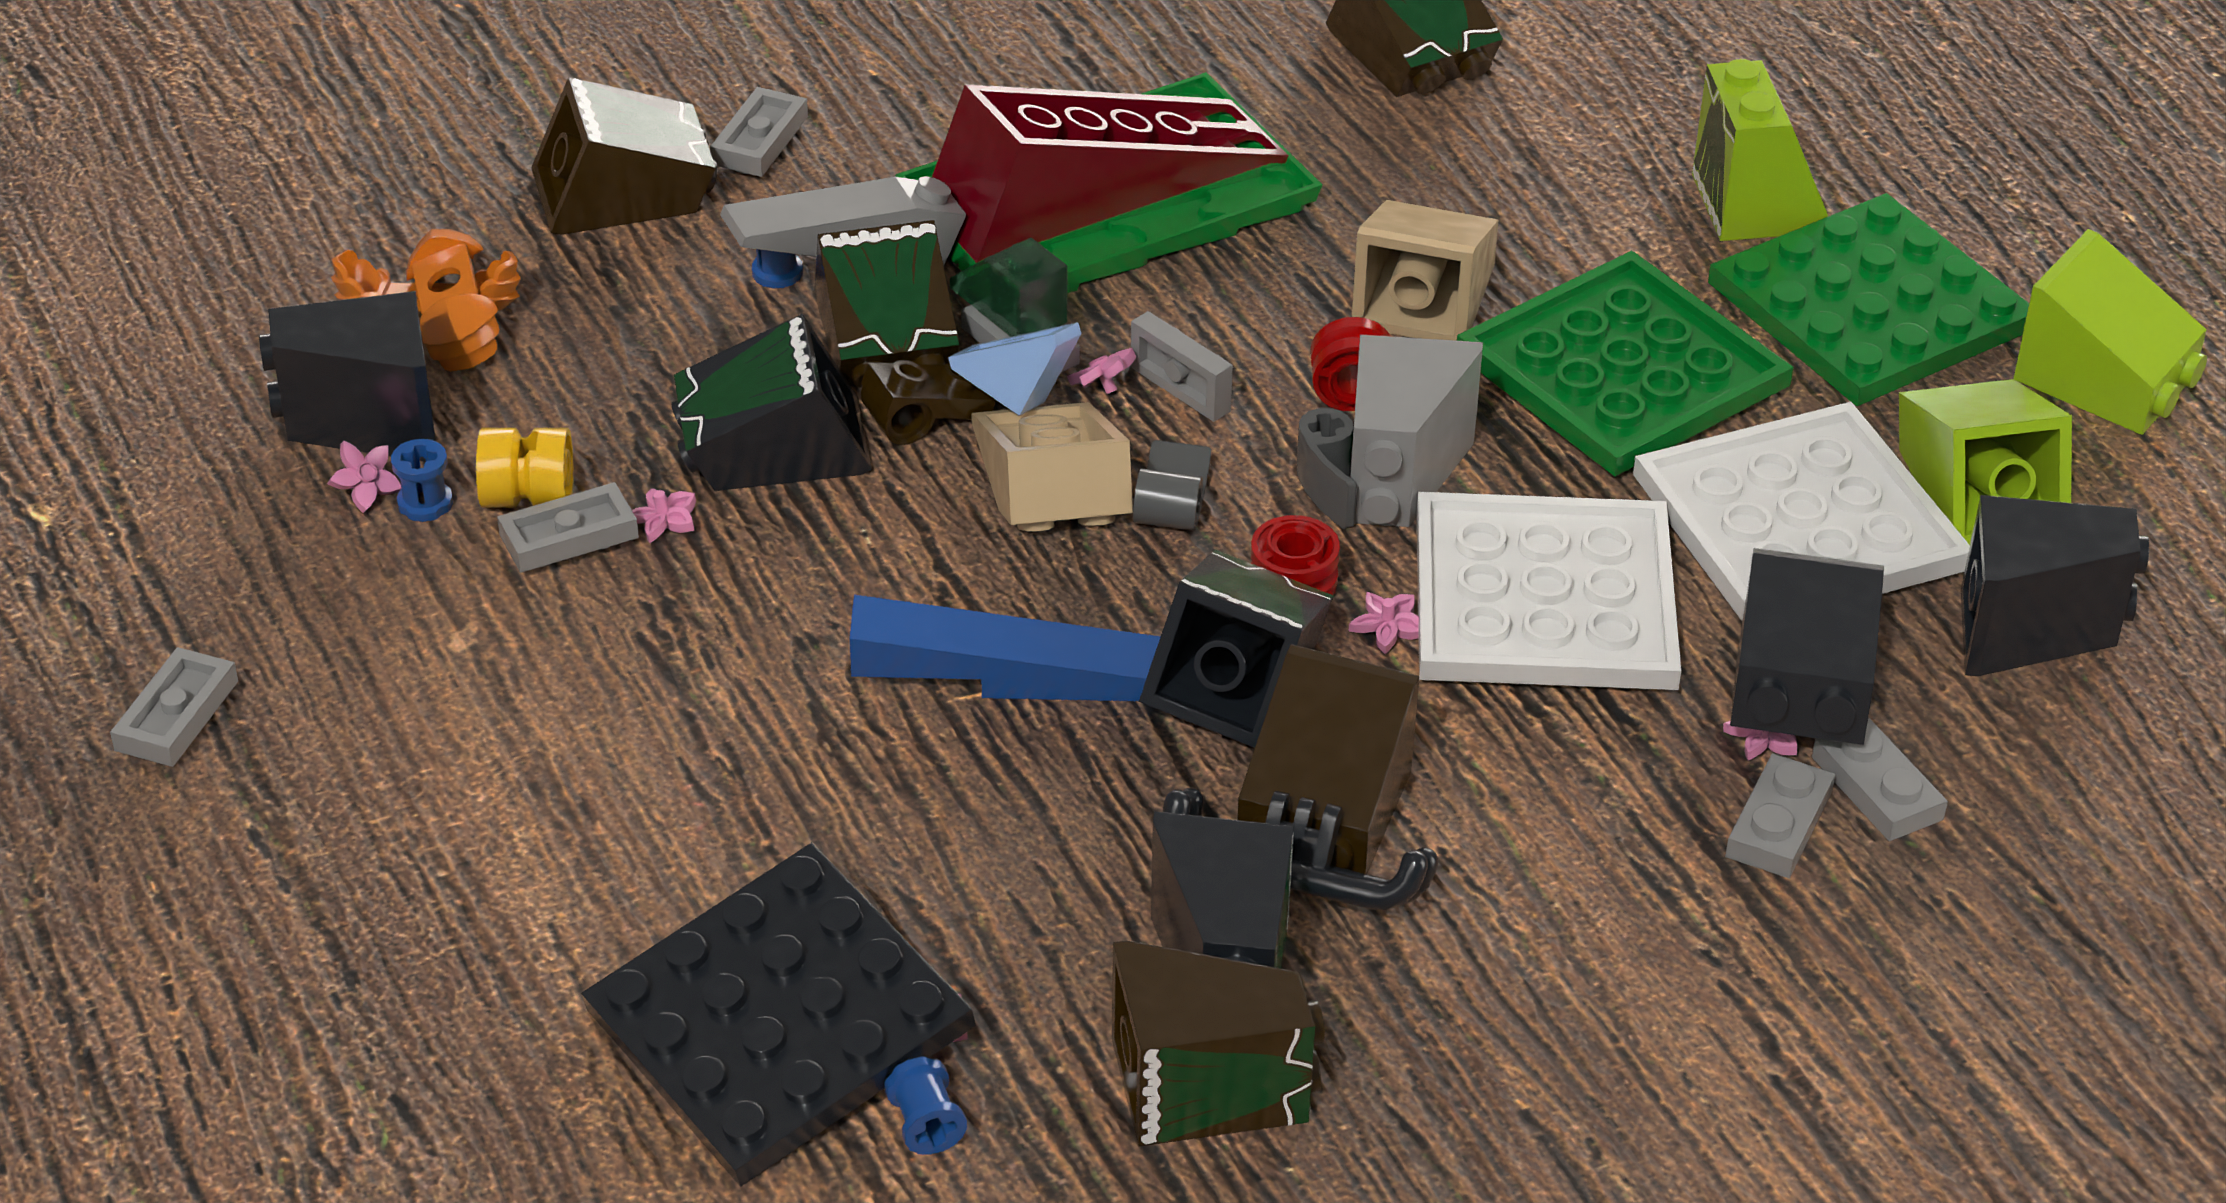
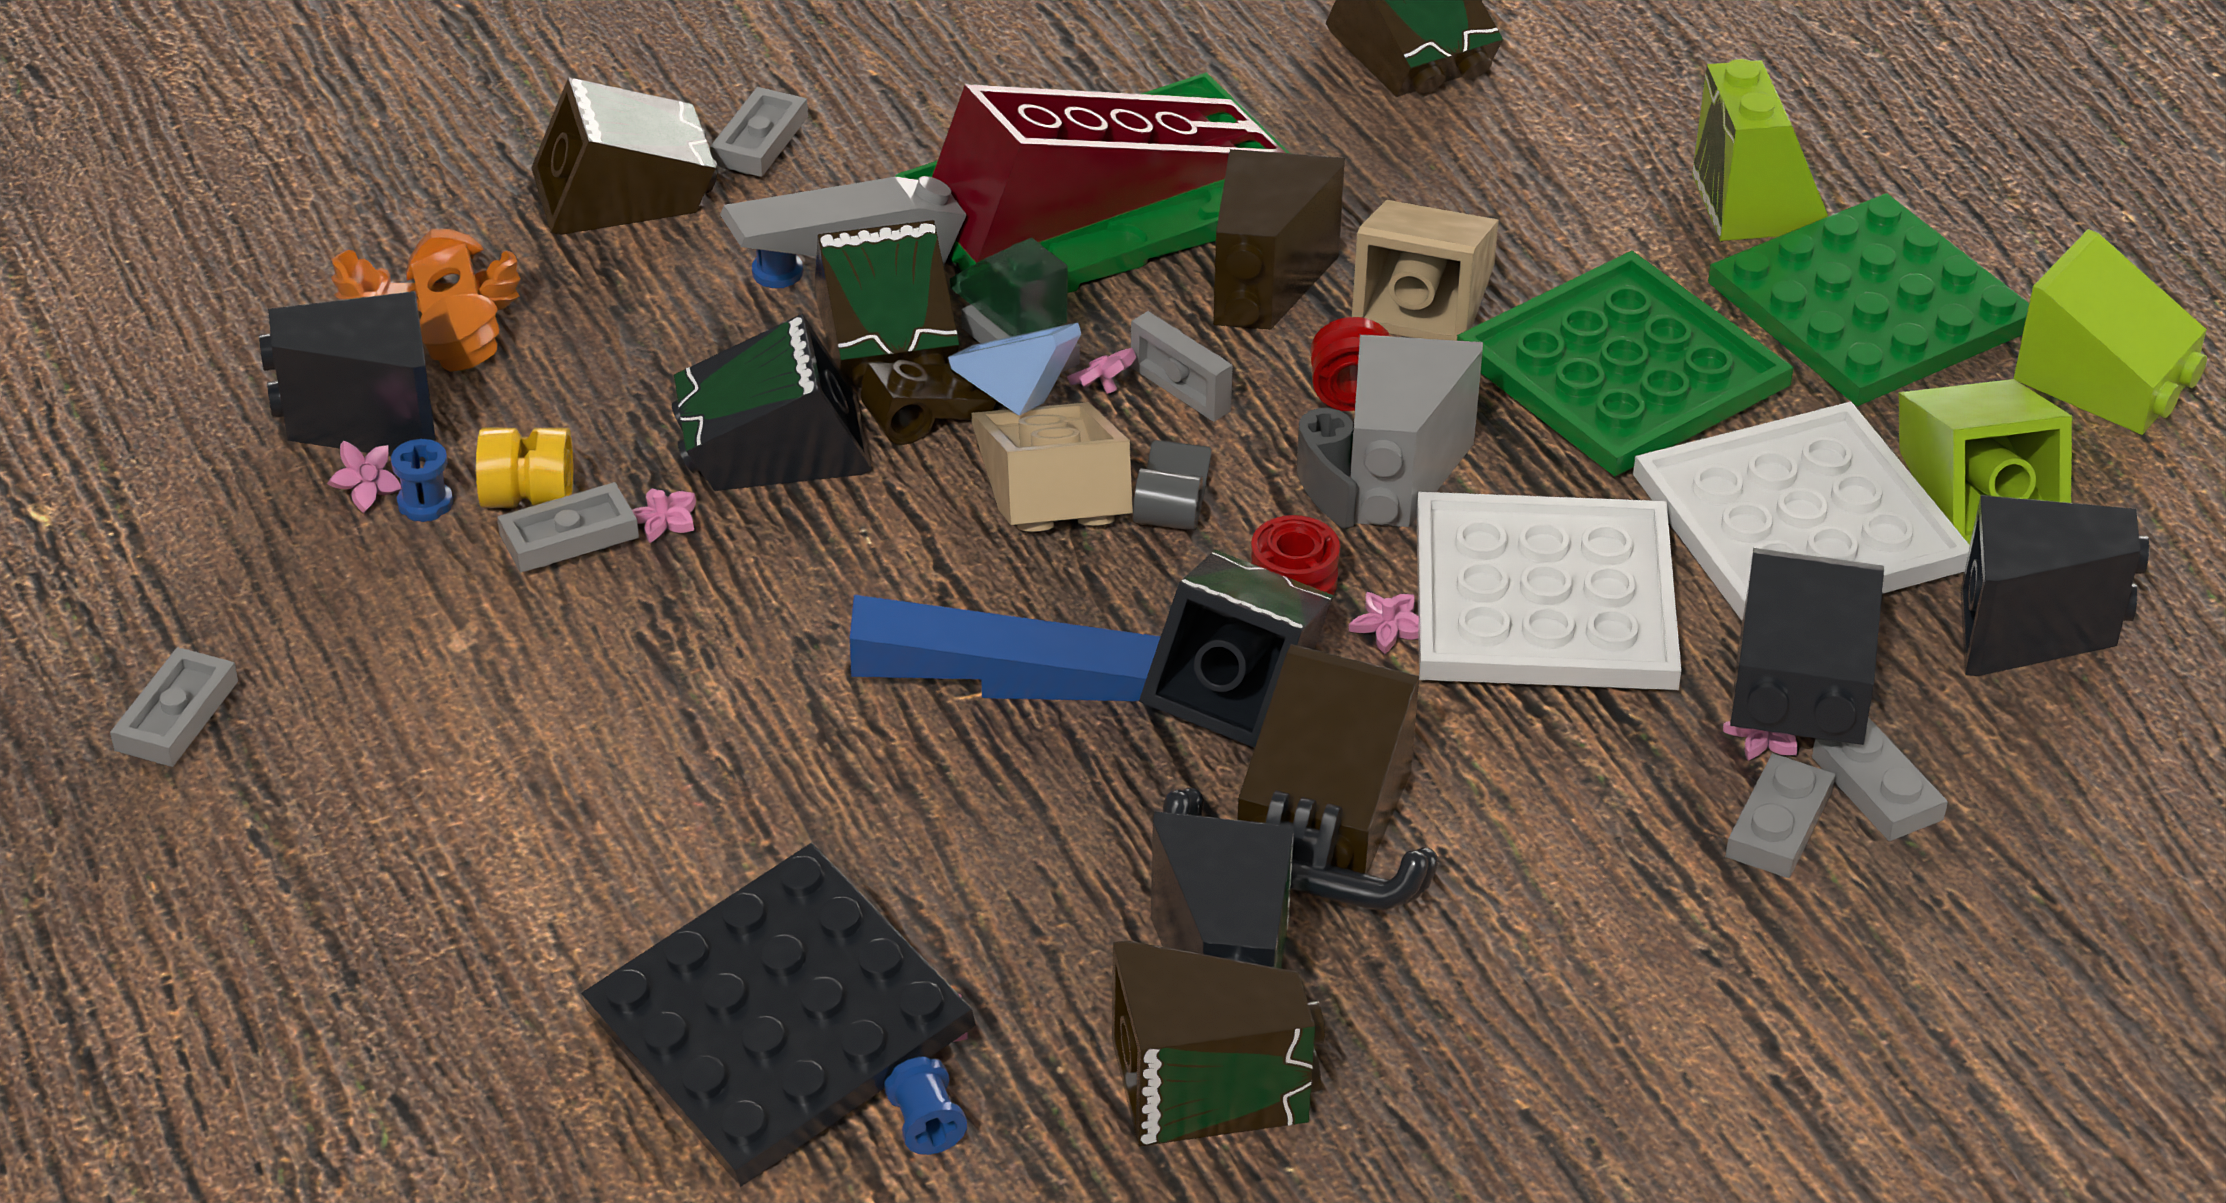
none -> dark brown slope [1213,149,1345,330]

